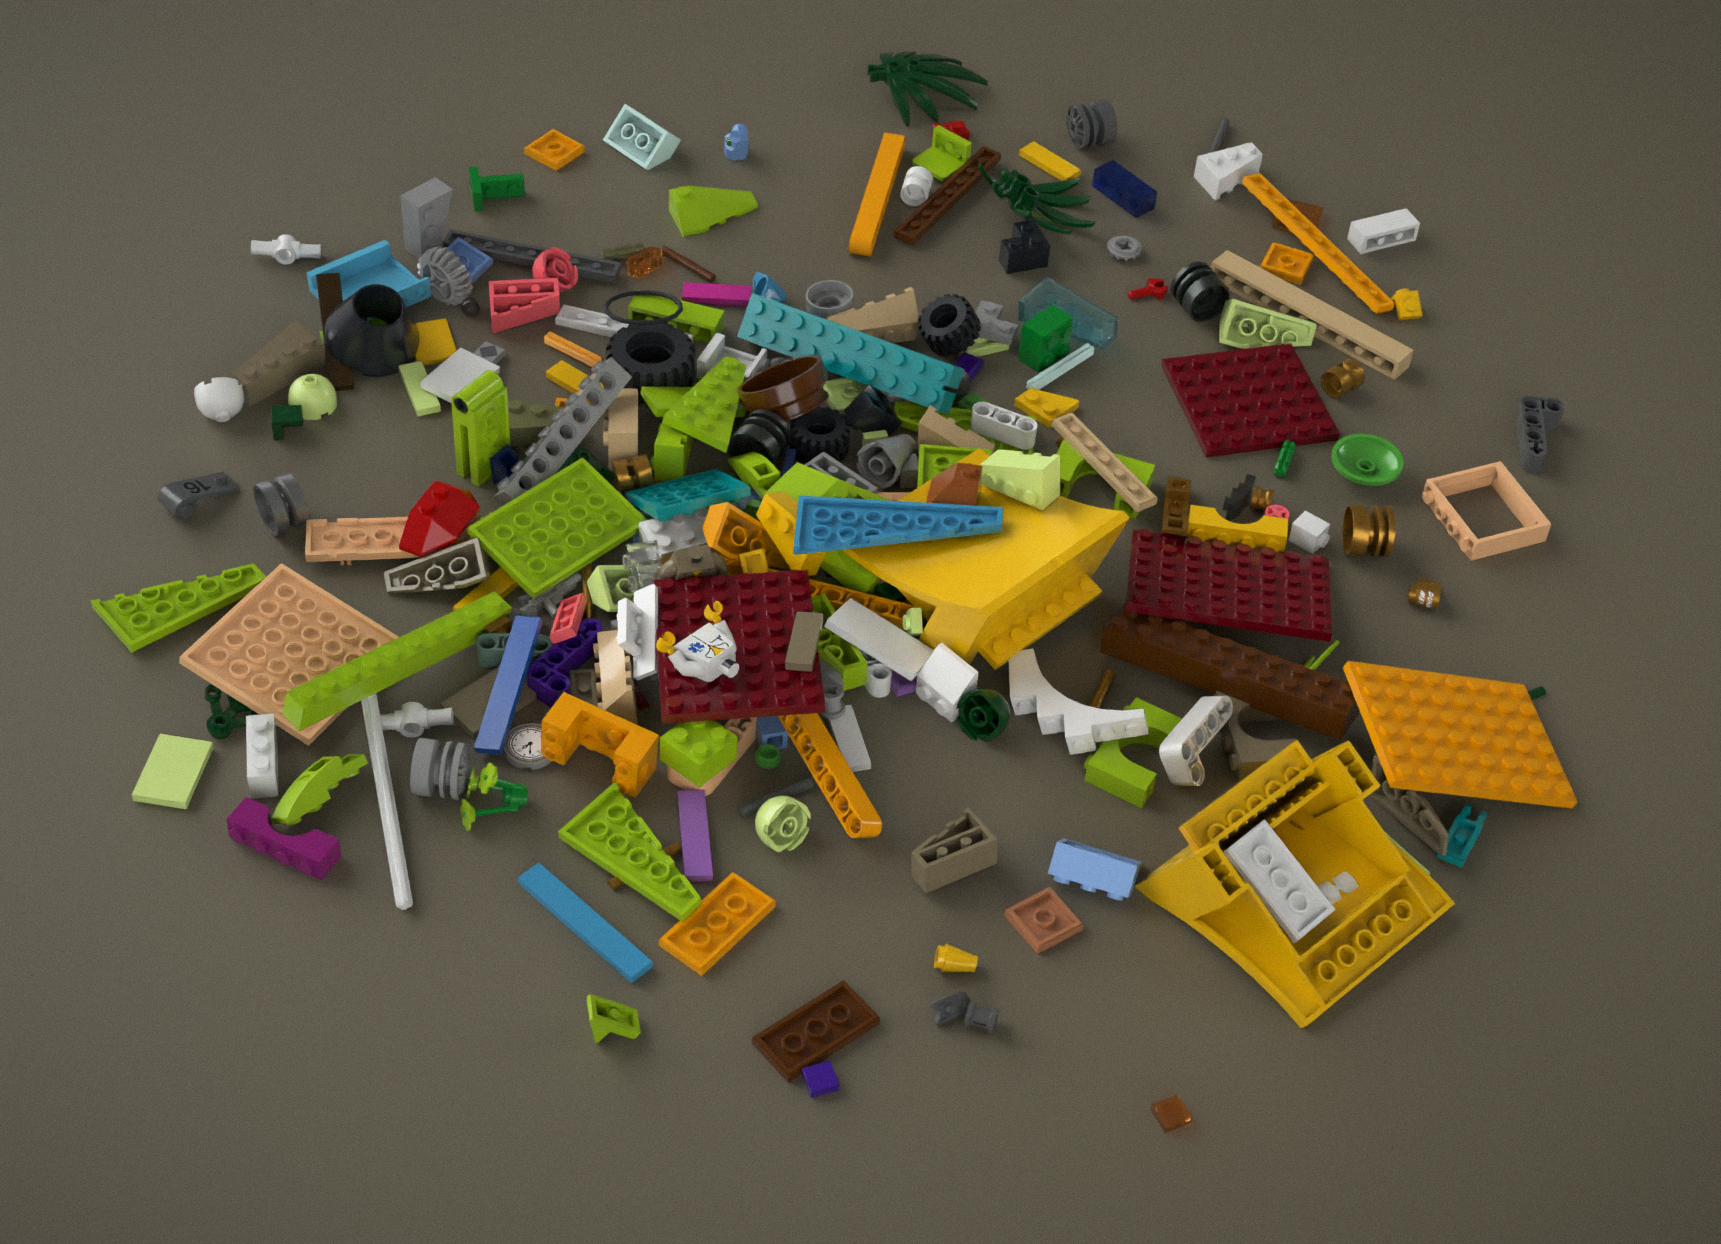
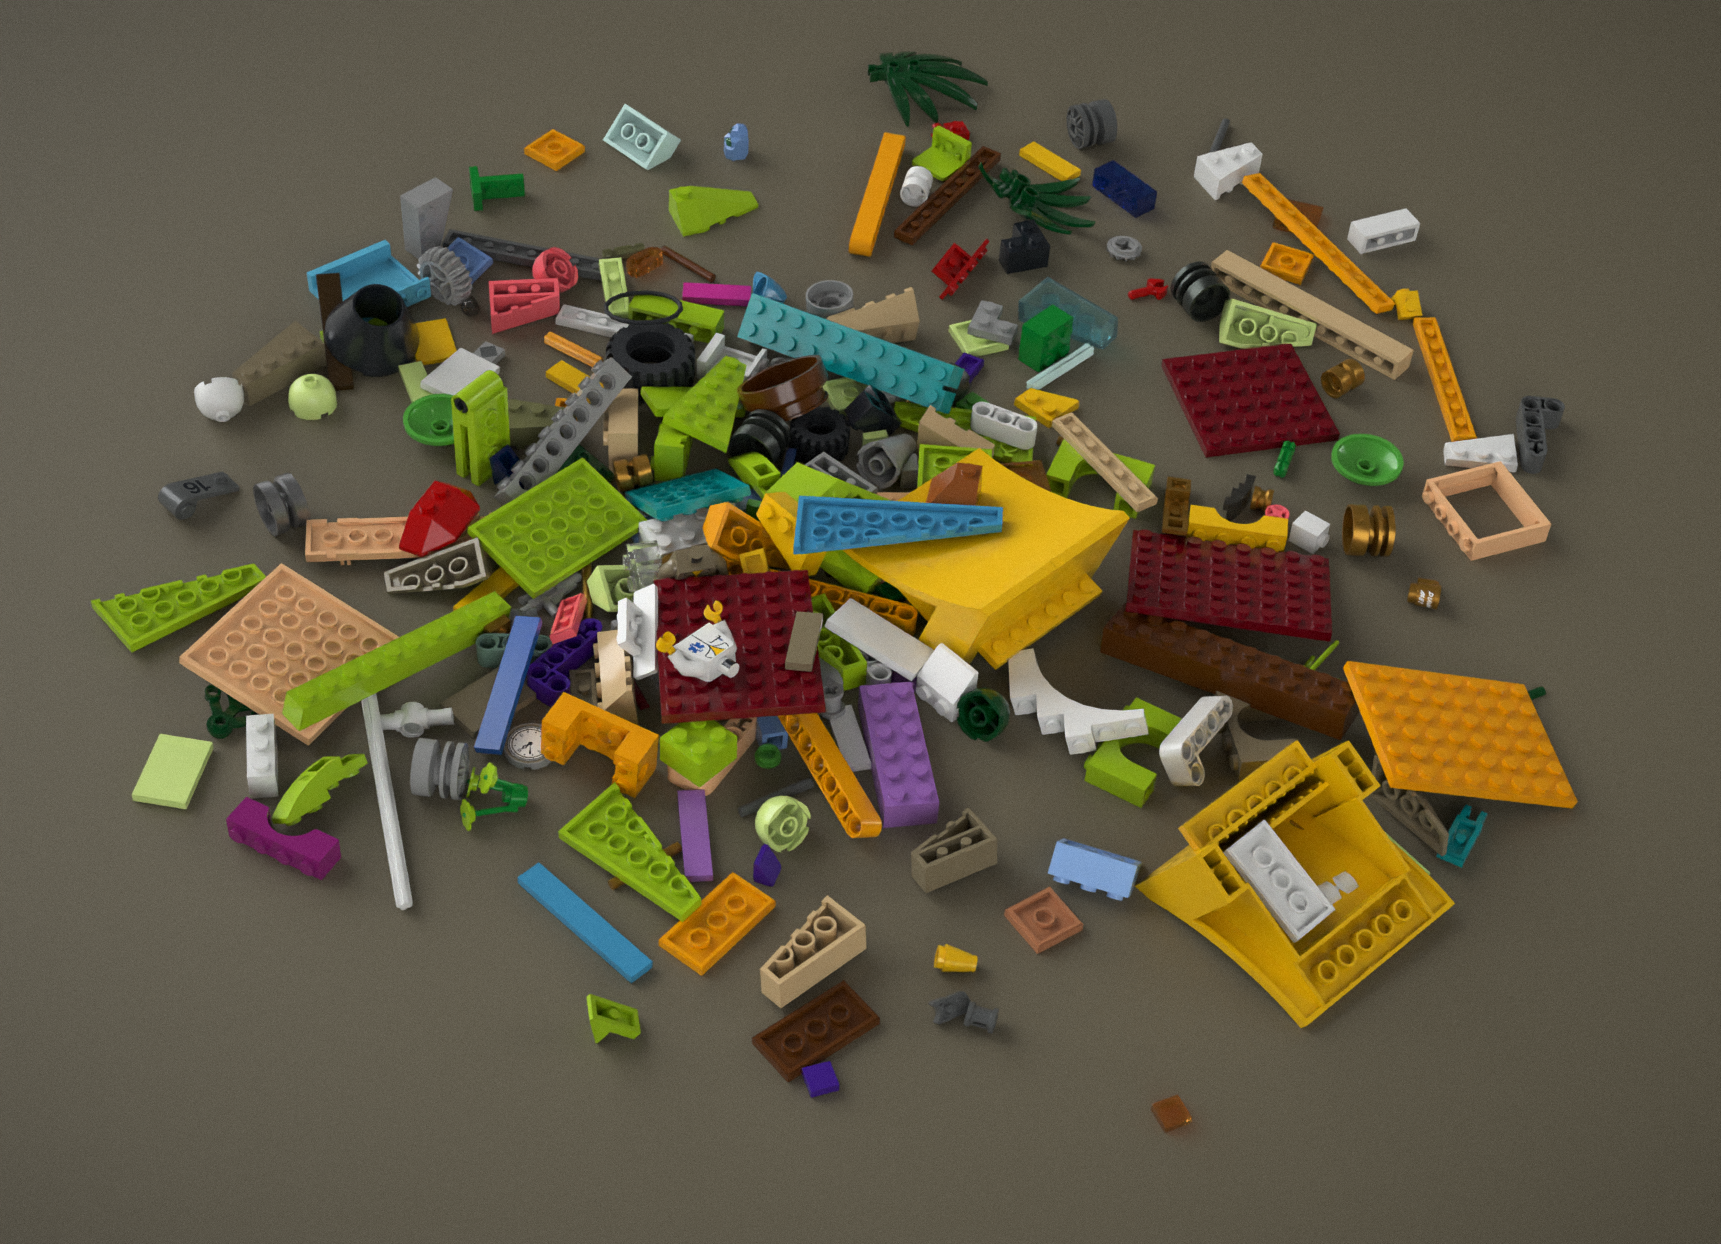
white pin [251,234,321,265] -> none
dark green panel [271,405,303,440] -> none
yellowish green plate [903,607,923,637] -> none
black tyre [918,294,981,357] -> none
yellowish green wedge [980,449,1060,511] -> none
pearl gold bar [1090,669,1116,709] -> none
none -> bright green dish [403,394,454,446]
none -> yellowish green tile [599,258,630,318]
none -> dark purple slope [753,844,781,887]
none -> tan wedge [760,895,867,1008]
none -> medium lavender brick [858,682,939,828]
none -> red bracket [931,238,990,300]
none -> light orange tile [1412,317,1477,442]
none -> white wing [1443,434,1518,472]

